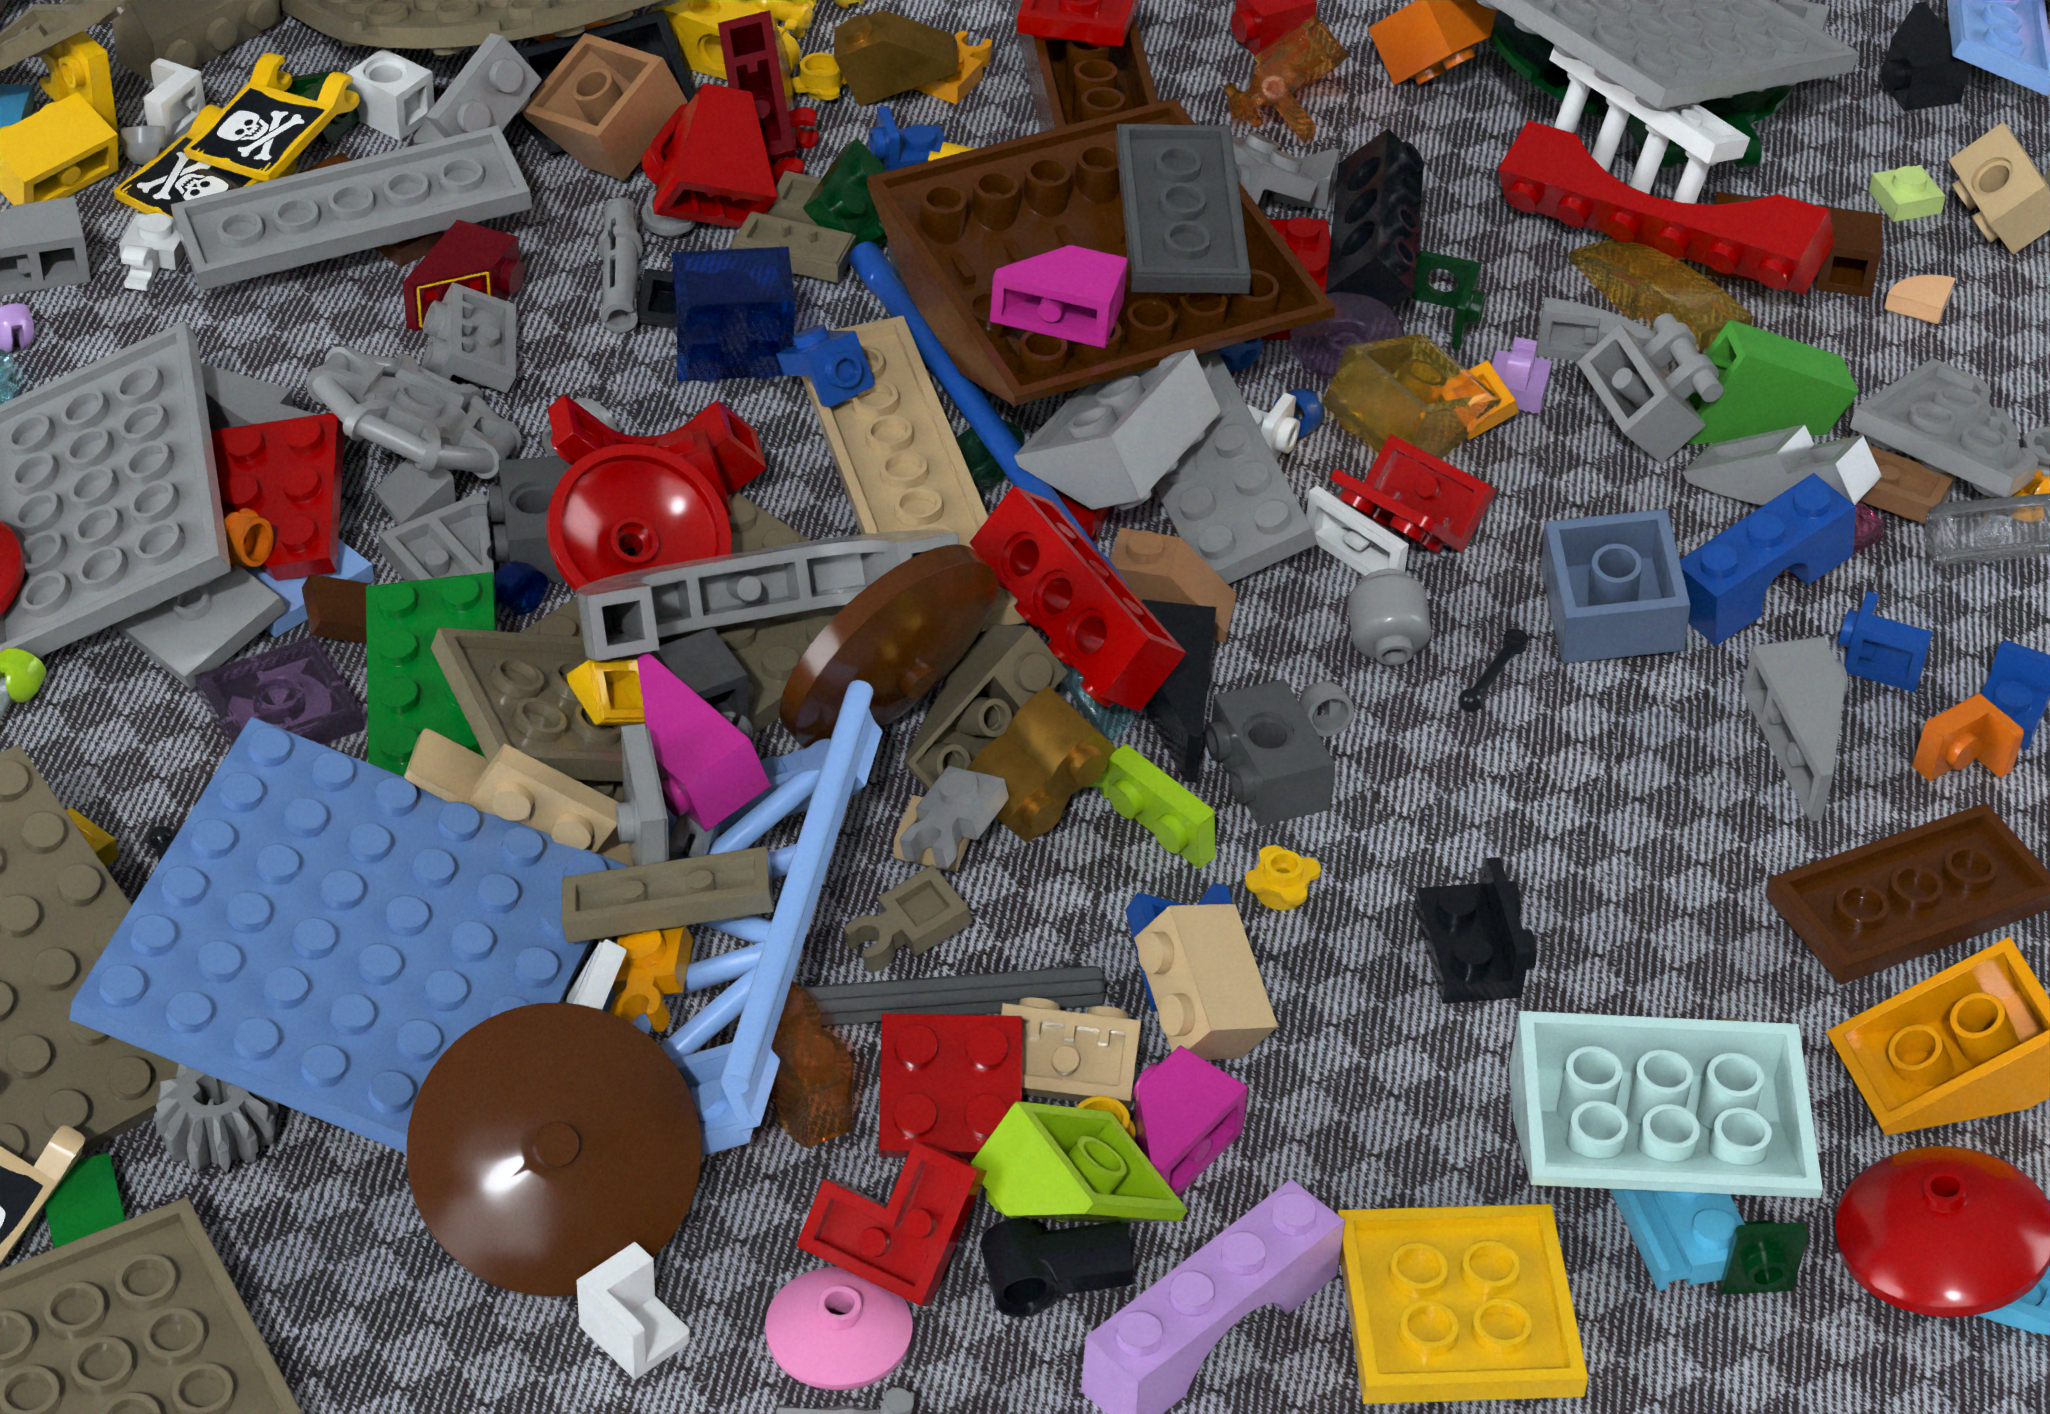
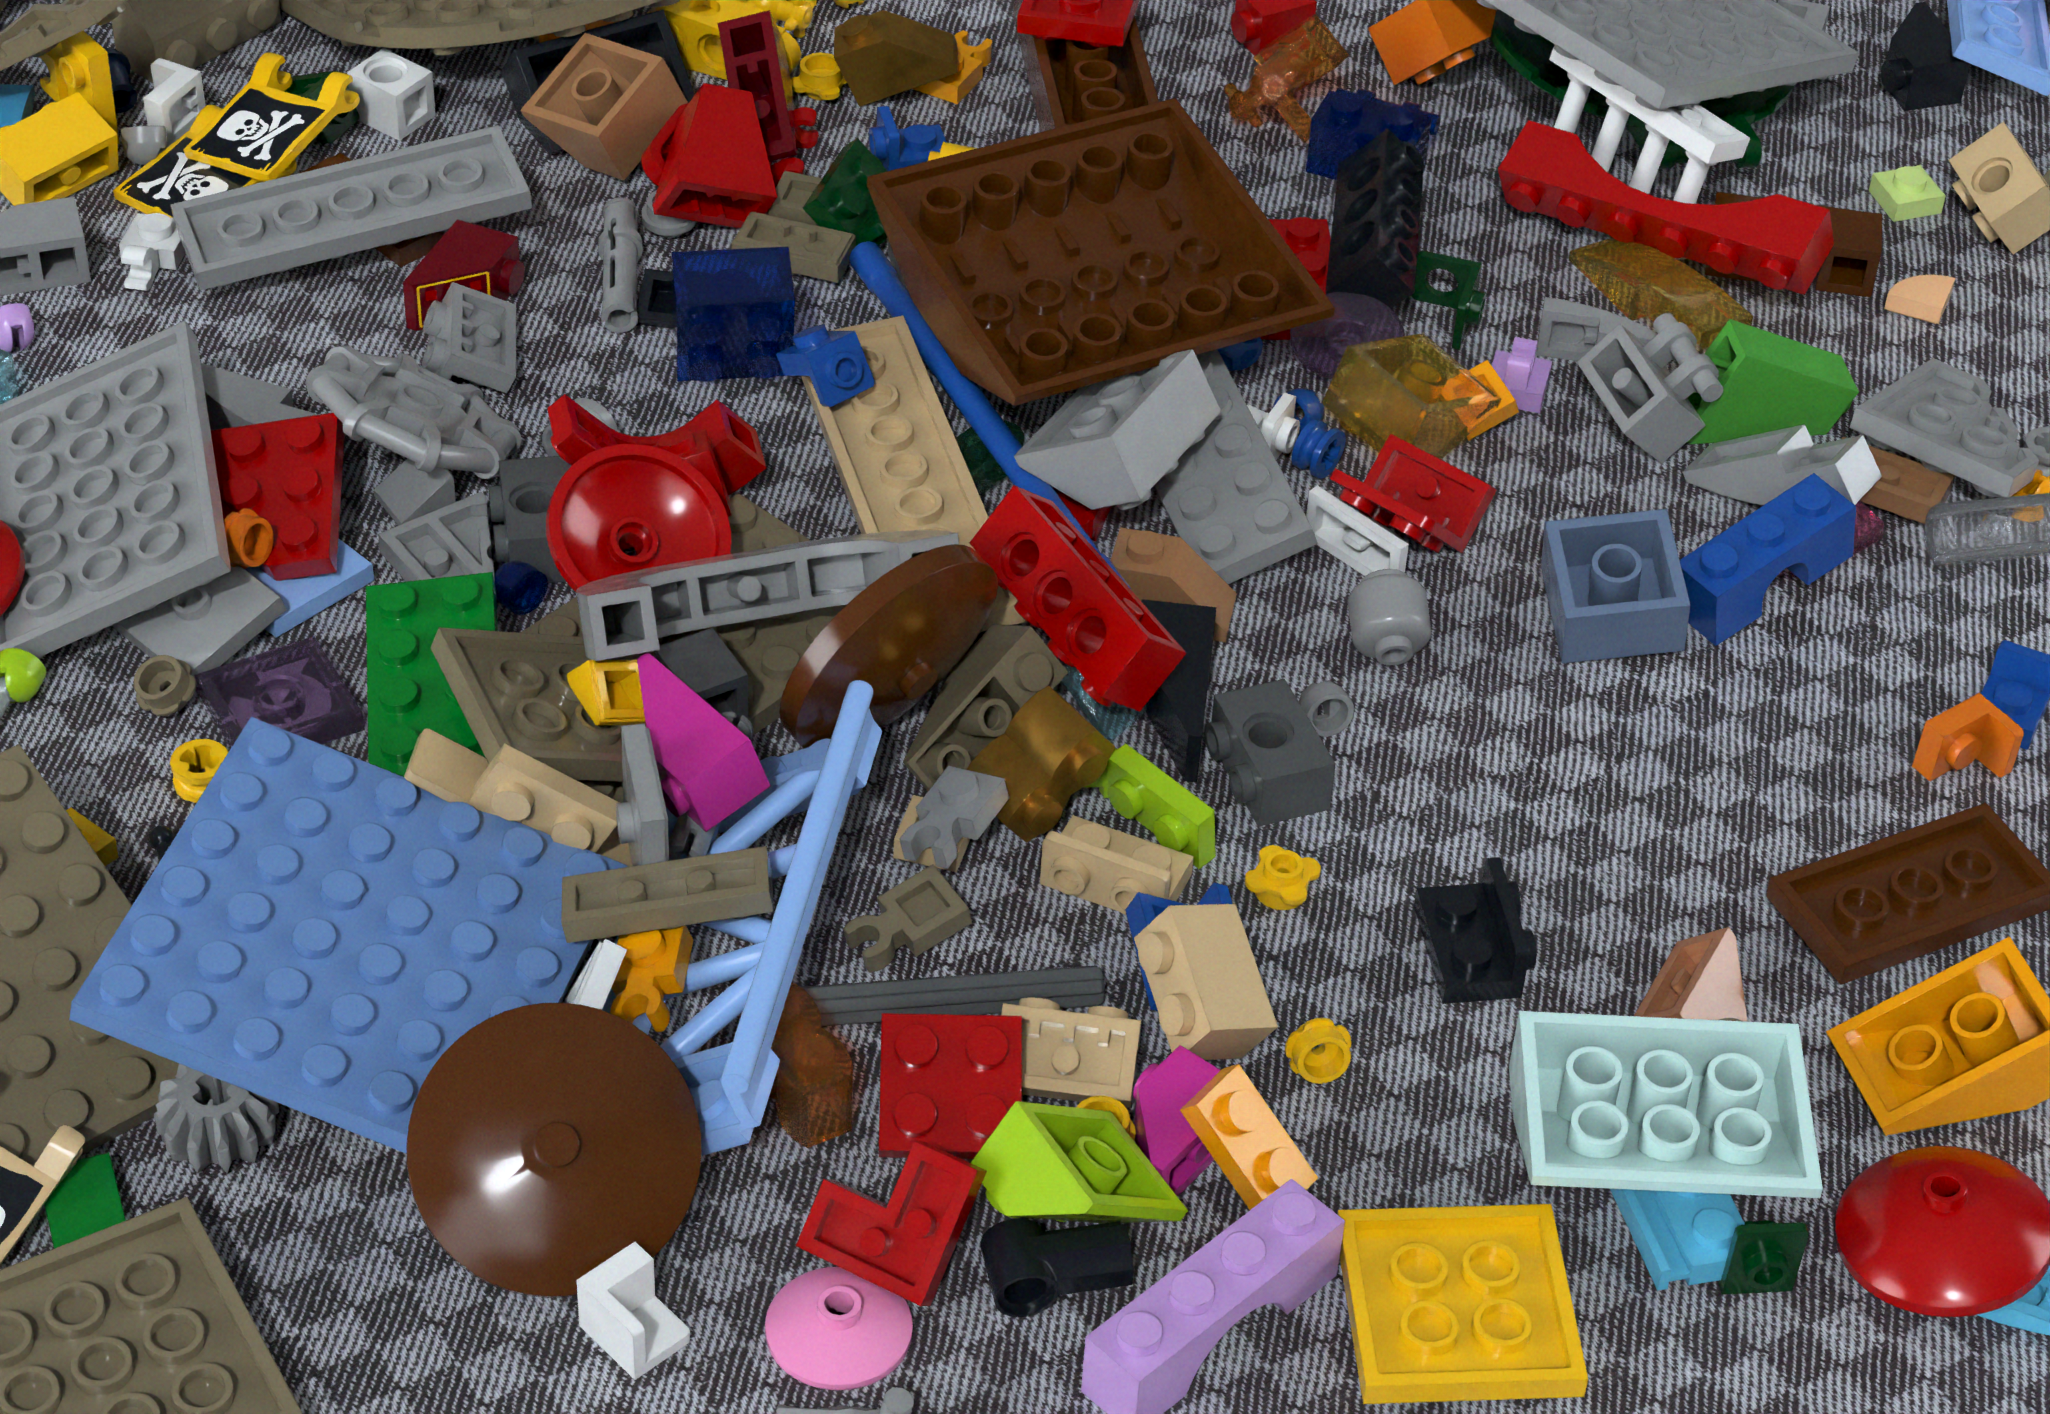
reddish brown tile [301,574,368,644] -> none
light grey bracket [413,33,542,145] -> none
dark pink slope [990,245,1128,348] -> none
dark grey plate [1115,124,1251,294] -> none
light grey bracket [1232,132,1318,205] -> none
light grey slope [1273,148,1340,210] -> none
black hinge [1458,629,1528,712] -> none
light grey slope [1742,636,1848,822] -> none
blue bracket [1838,591,1933,693] -> none
none -> dark blue pin [104,48,137,113]
none -> dark tan plate [133,655,197,716]
none -> yellow bush [170,739,228,803]
none -> tan bracket [1040,815,1194,915]
none -> light orange plate [1180,1064,1318,1210]
none -> yellow plate [1285,1018,1352,1084]
none -> blue bush [1291,419,1346,479]
none -> clear blue brick [1306,88,1441,180]
none -> nougat slope [1634,927,1748,1022]

